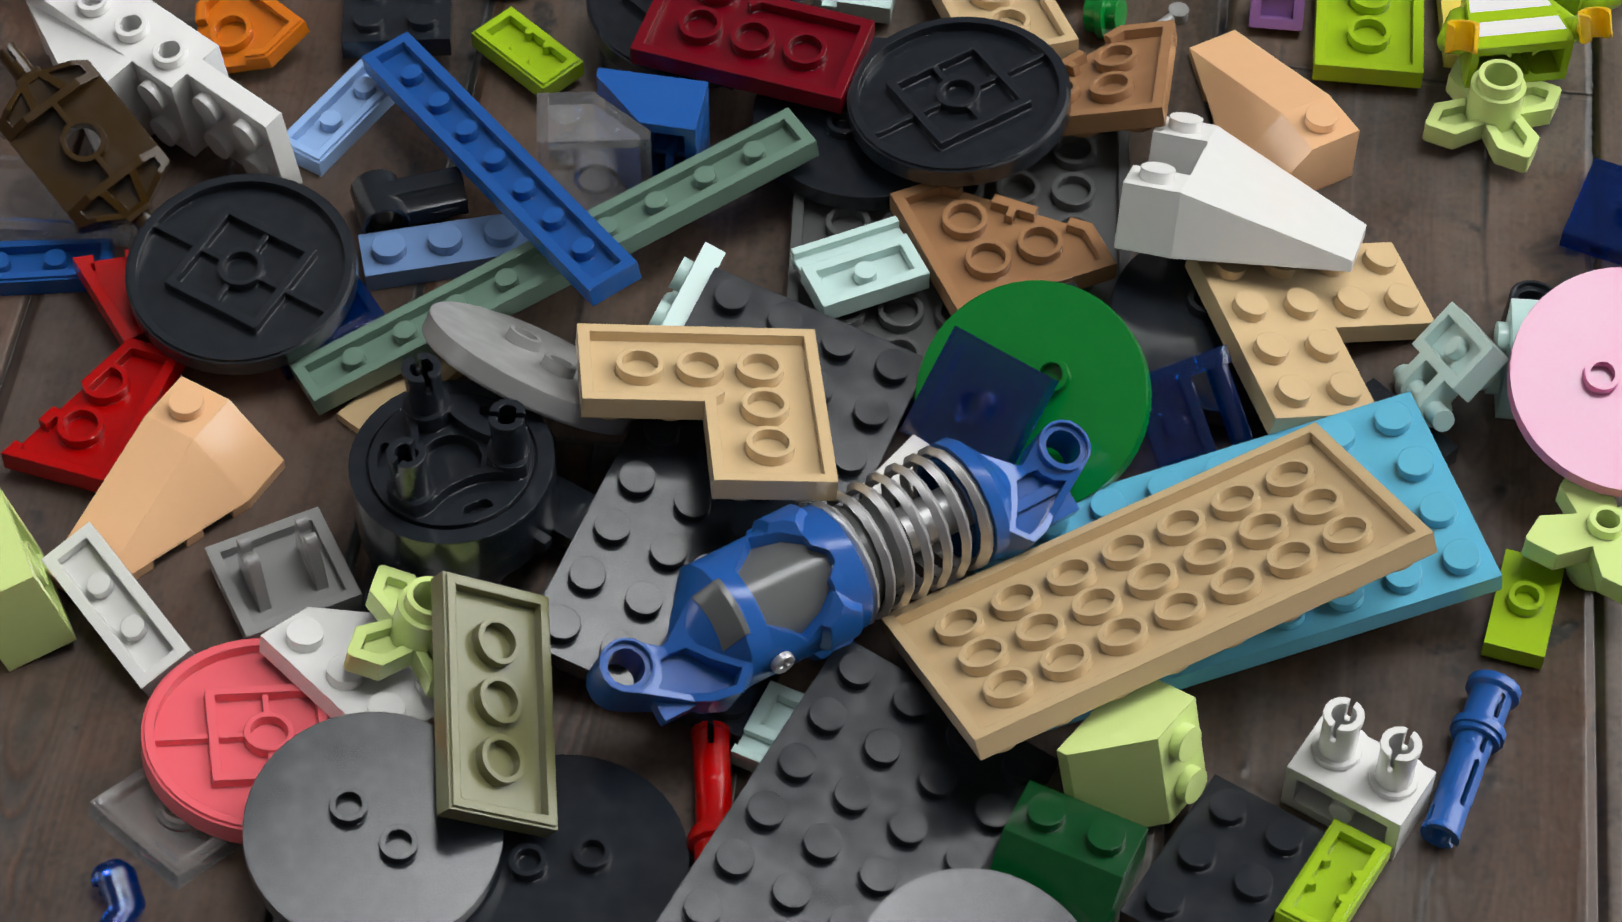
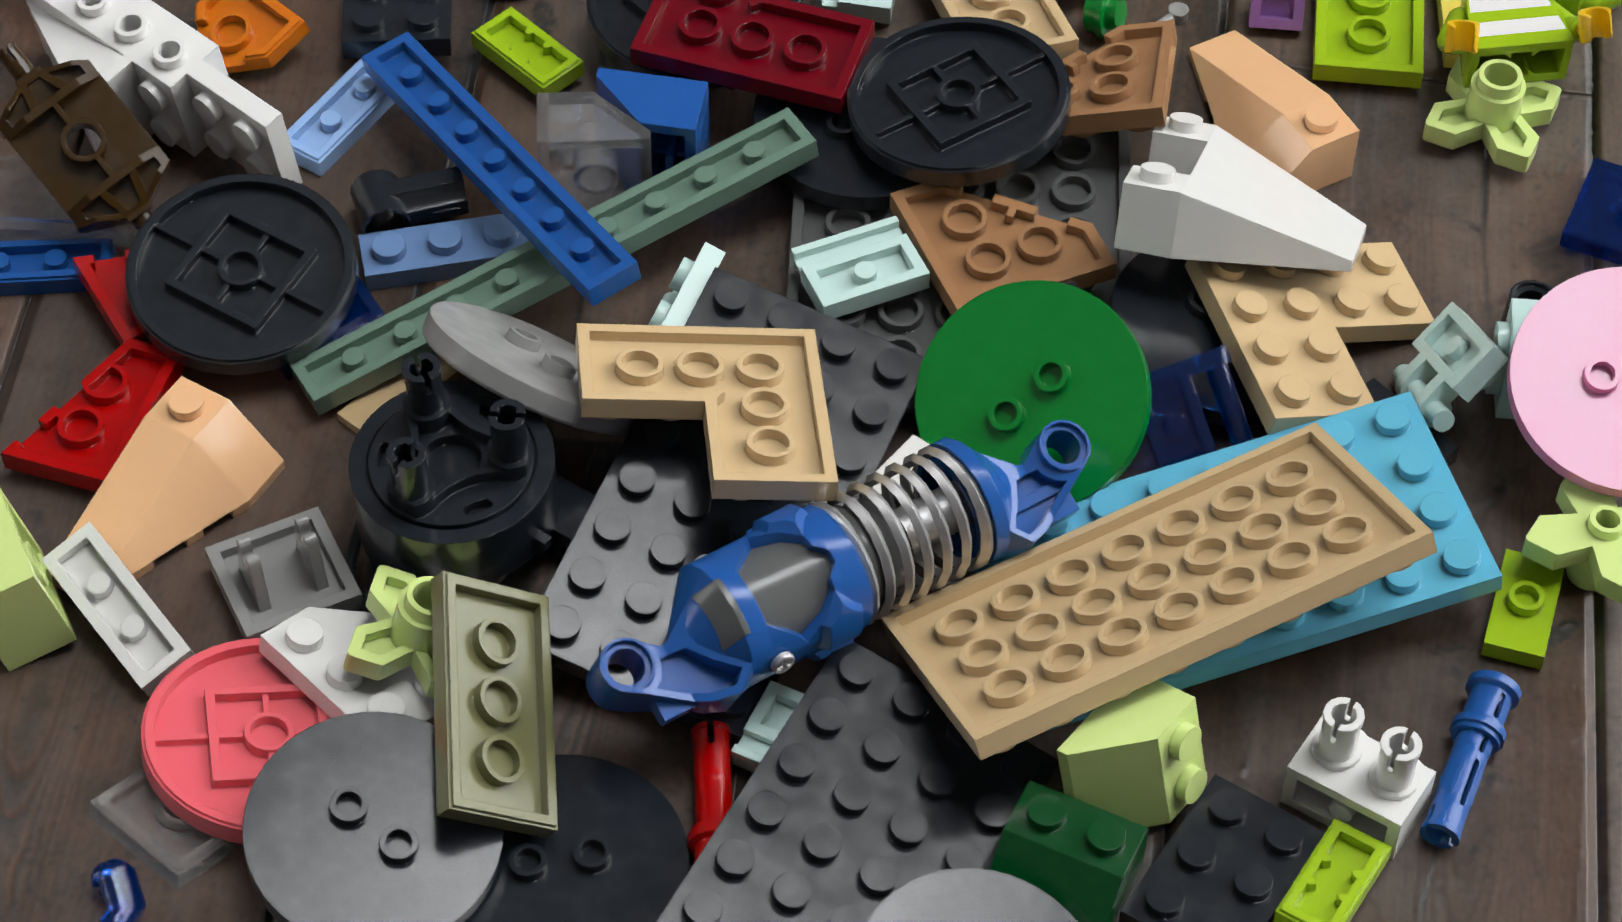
clear blue plate [899,326,1059,464] -> none

